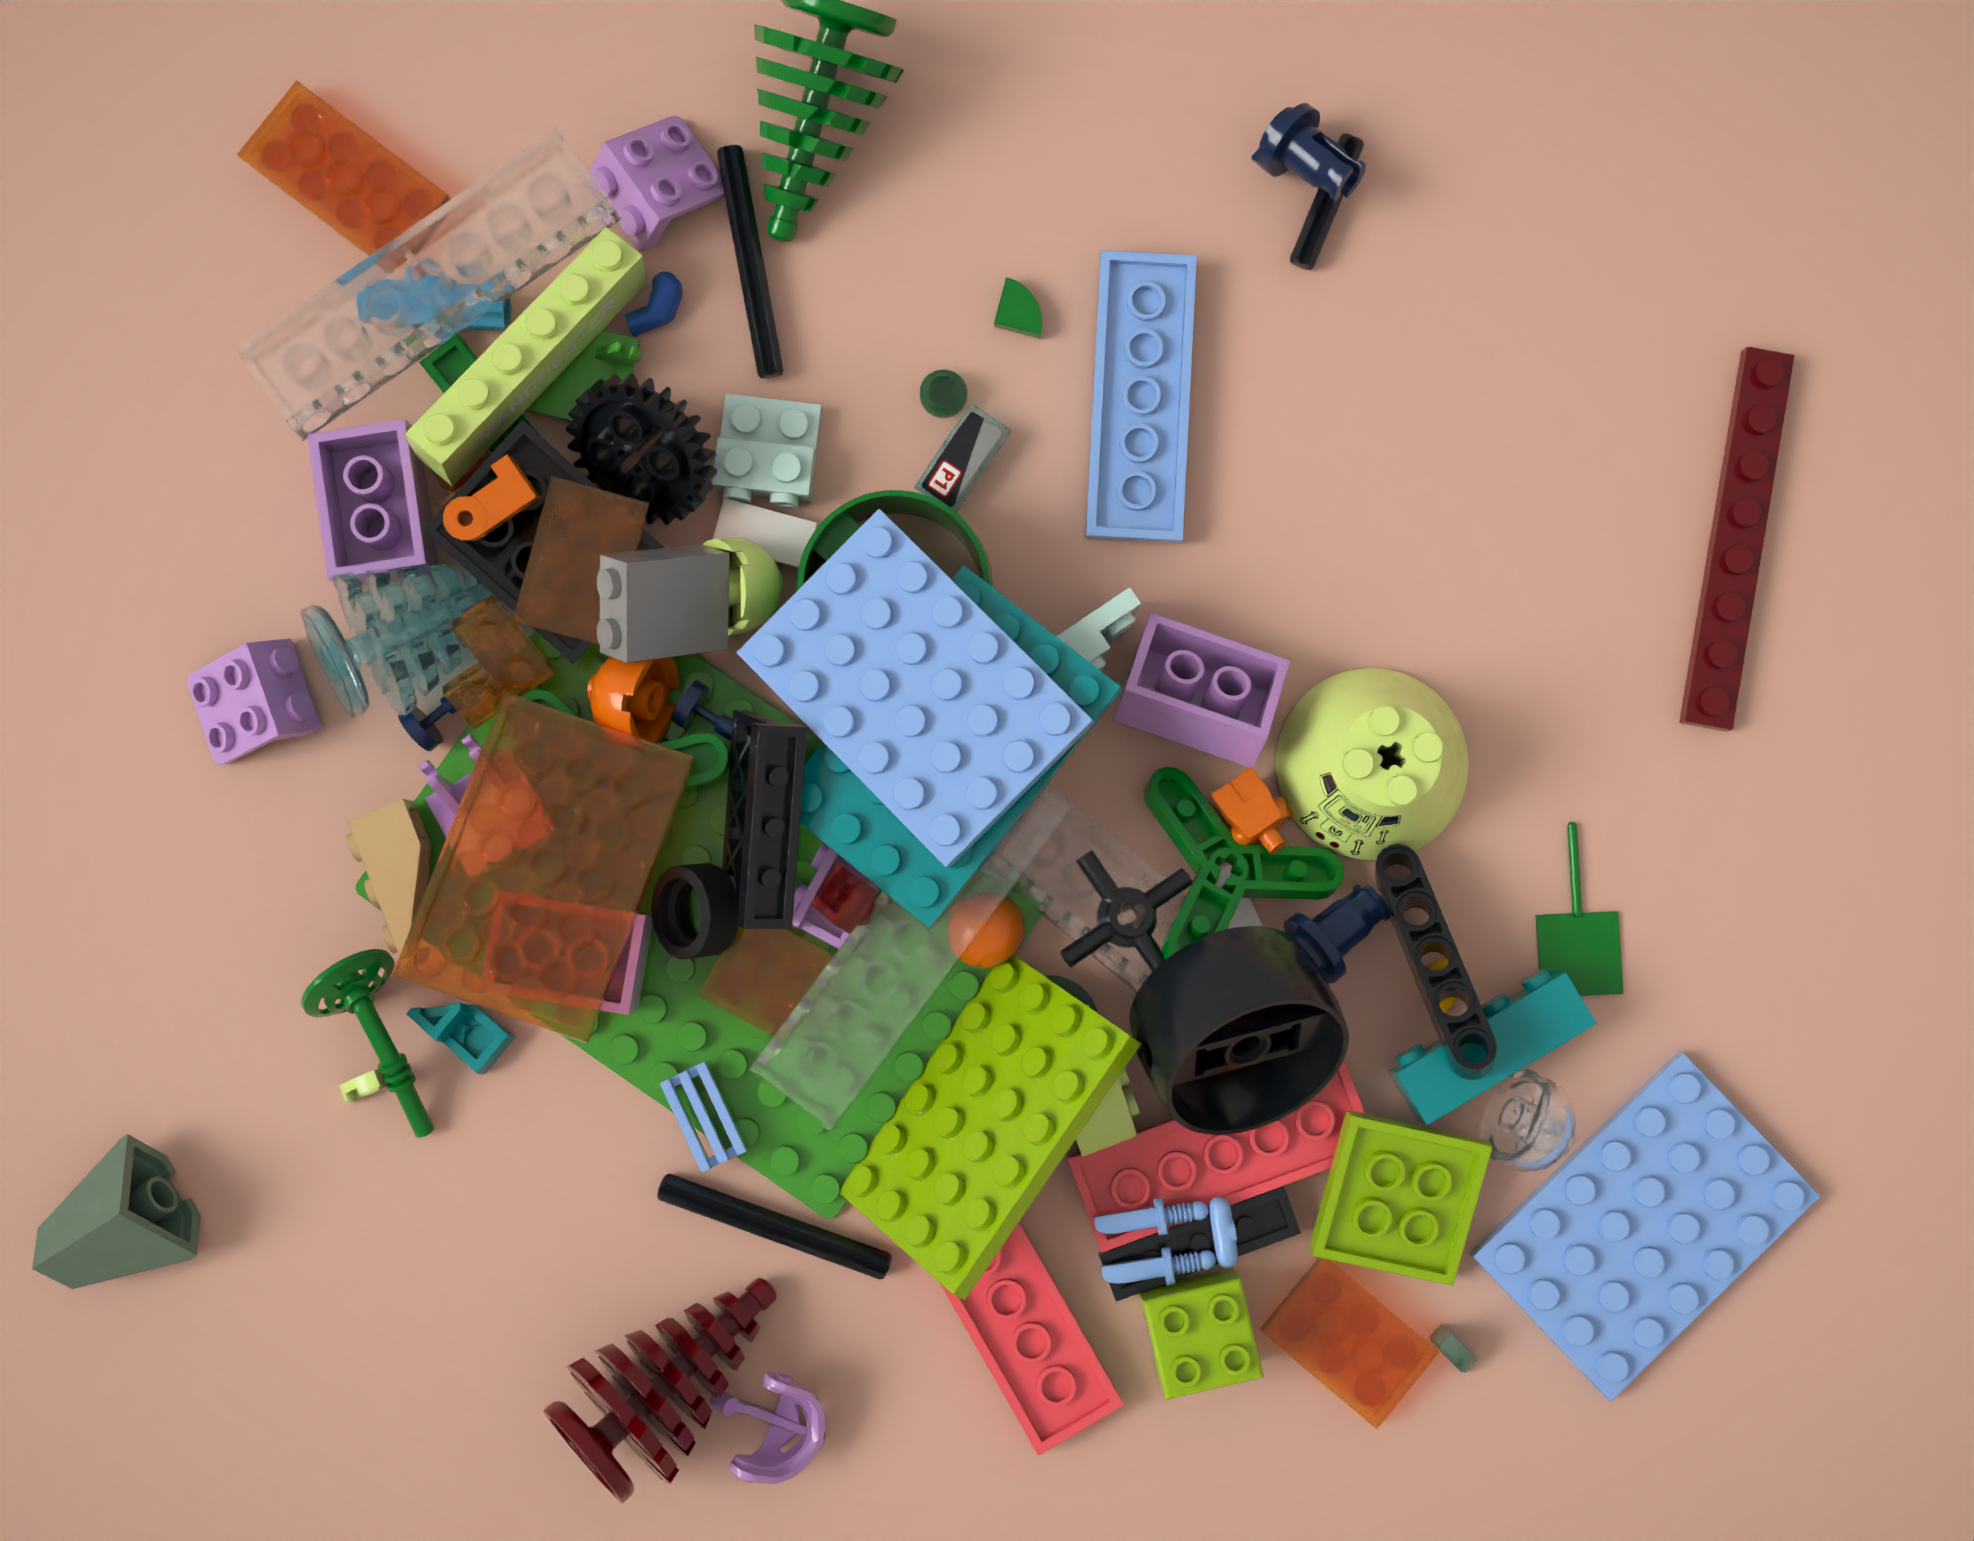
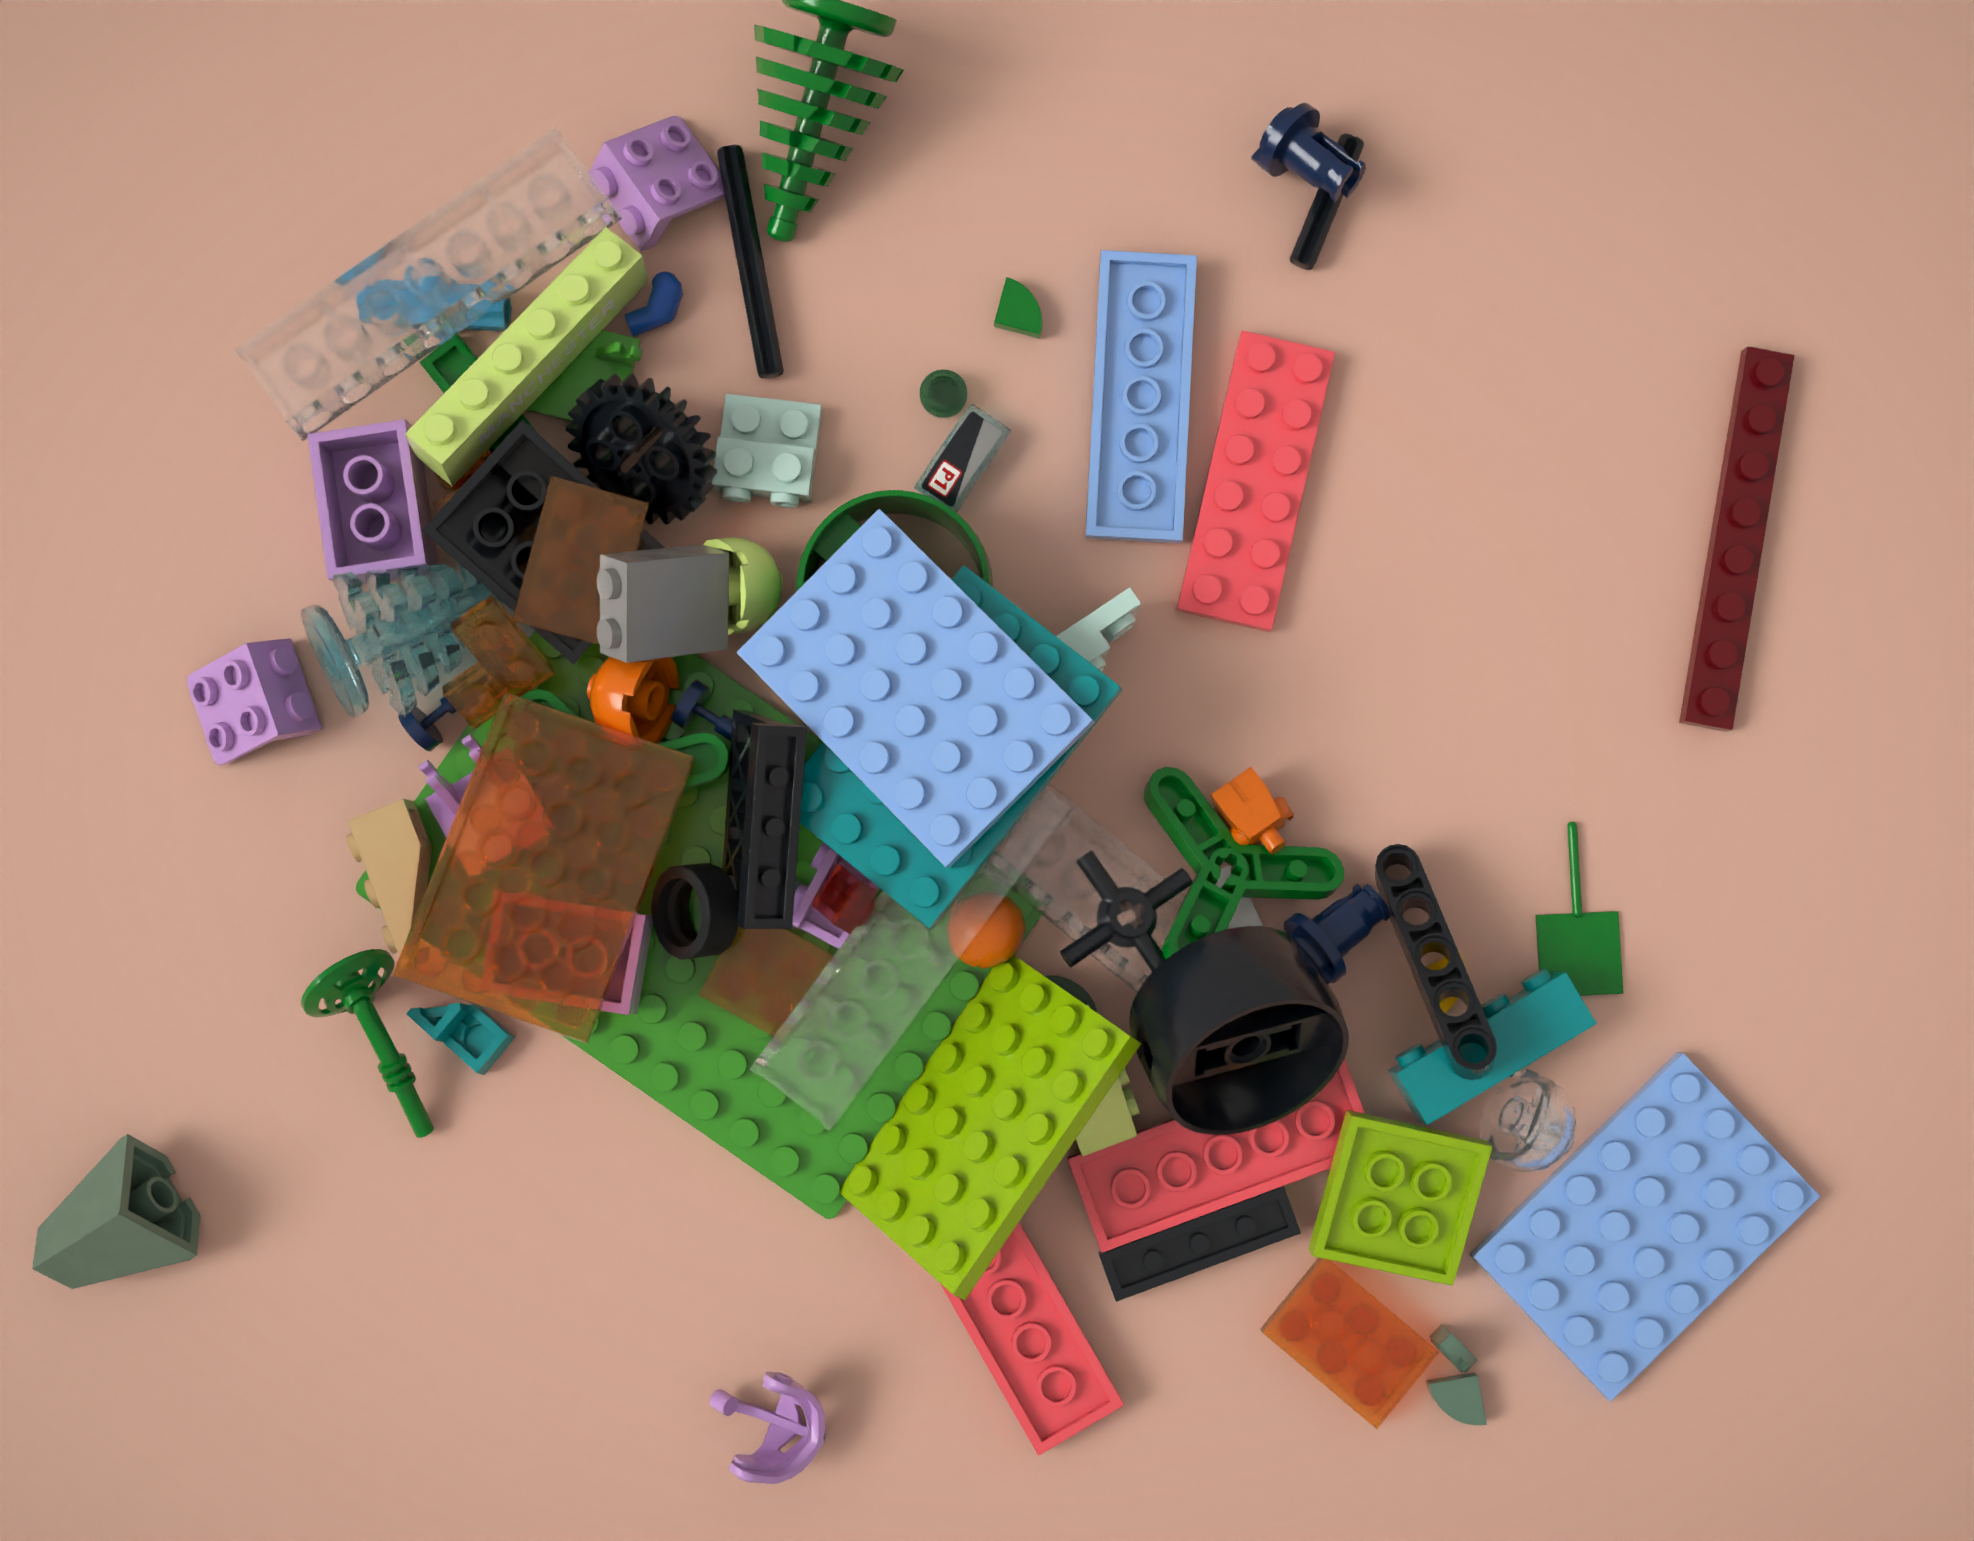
clear orange plate [237,80,451,274] -> none
yellowish green tile [339,1069,387,1103] -> none
orange leg [443,454,541,541] -> none
dark red plant [543,1277,777,1504] -> none
black axle [657,1174,892,1280] -> none
light blue tile [660,1061,748,1173] -> none
white tile [713,499,818,569] -> none
light blue piece [1093,1196,1238,1285] -> none
lavender brick [1113,612,1290,769] -> none
lime piece [1139,1267,1264,1400] -> none
yellowish green cone [1275,668,1469,861] -> none
none -> coral plate [1176,330,1335,632]
none -> sand green tile [1426,1372,1487,1425]

